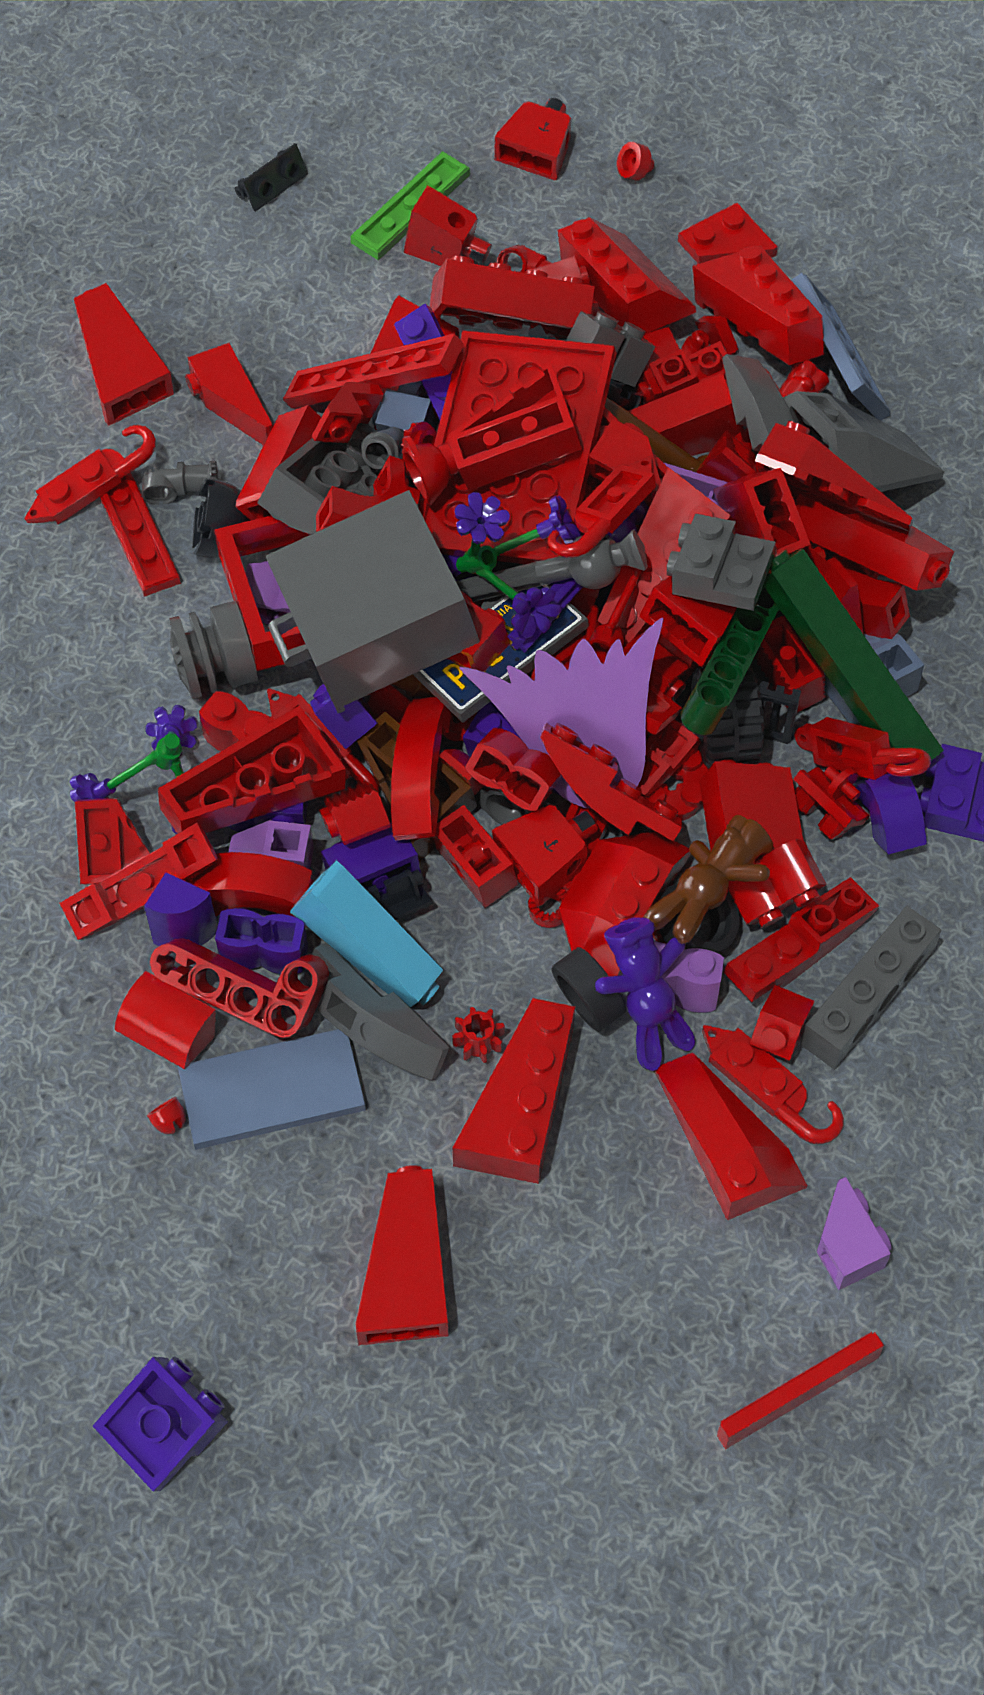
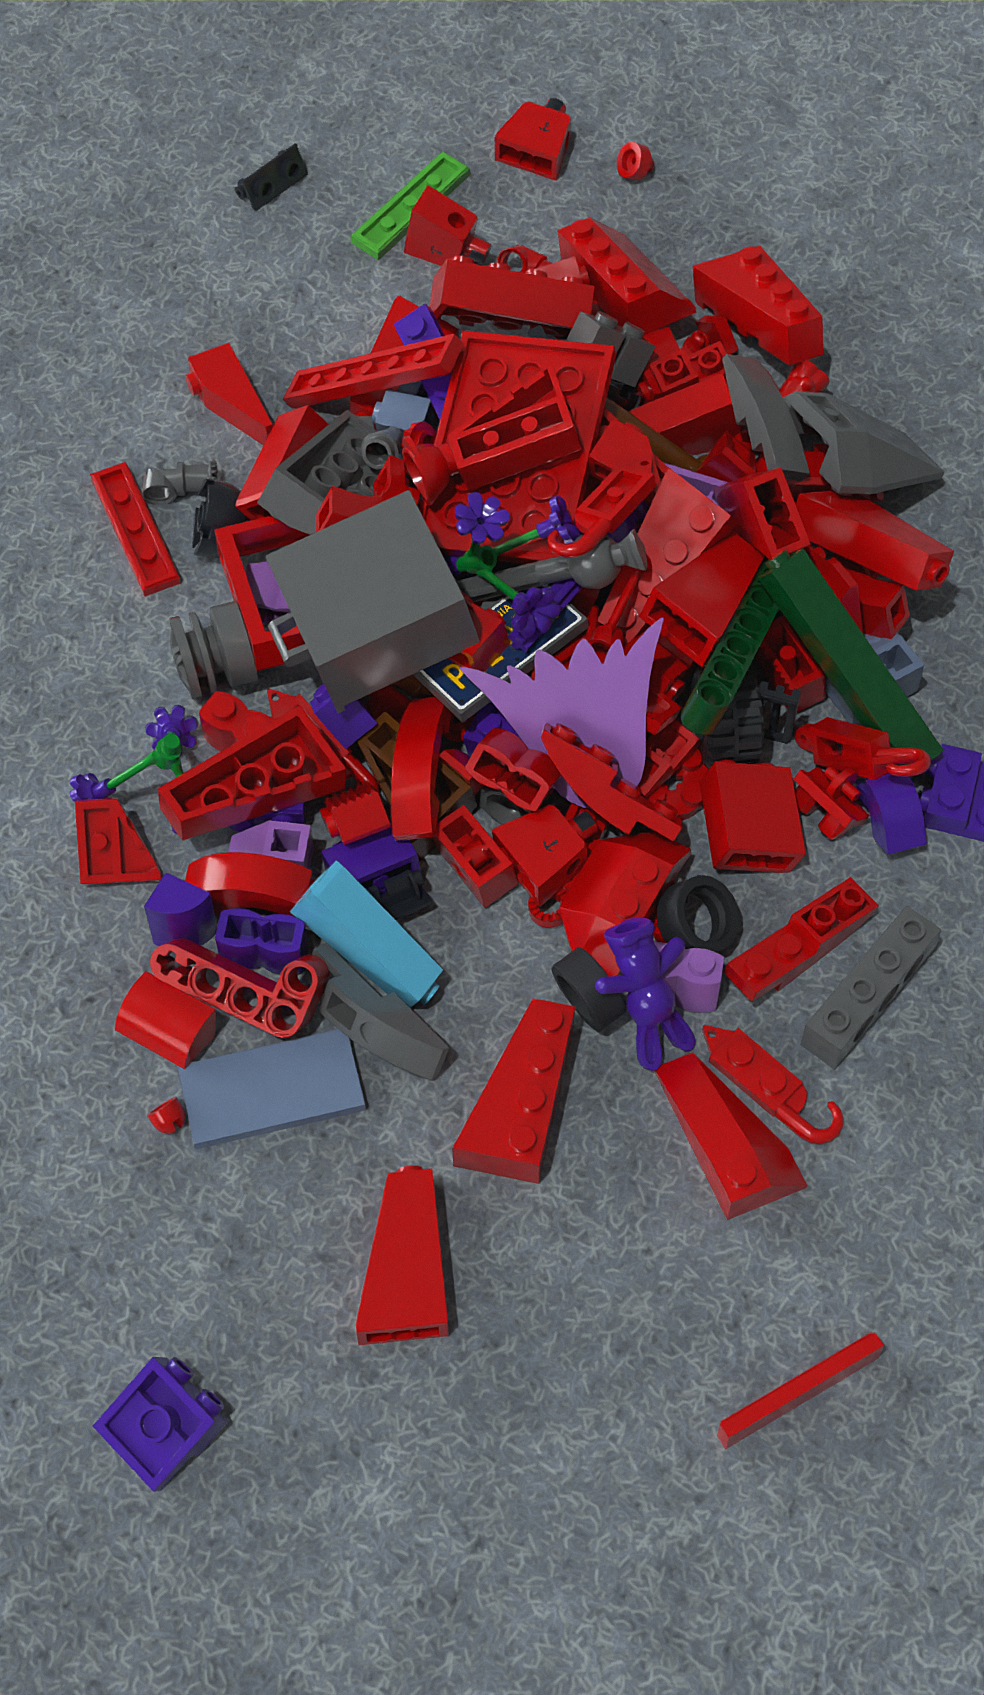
red plate [24,425,156,524] -> none
red slope [59,823,219,940] -> none
red slope [73,283,174,426] -> none
red slope [312,382,384,443] -> none
red gear [452,1007,505,1063] -> none
reddish brown animal [643,815,774,944] -> none
dark grey plate [667,514,776,611] -> none
red wing [678,203,778,264] -> none
red brick [728,839,827,928] -> none
red brick [750,985,815,1061] -> none
red wedge [755,421,913,531] -> none
sand blue tile [791,273,891,420] -> none
medium lavender slope [817,1177,891,1290] -> none

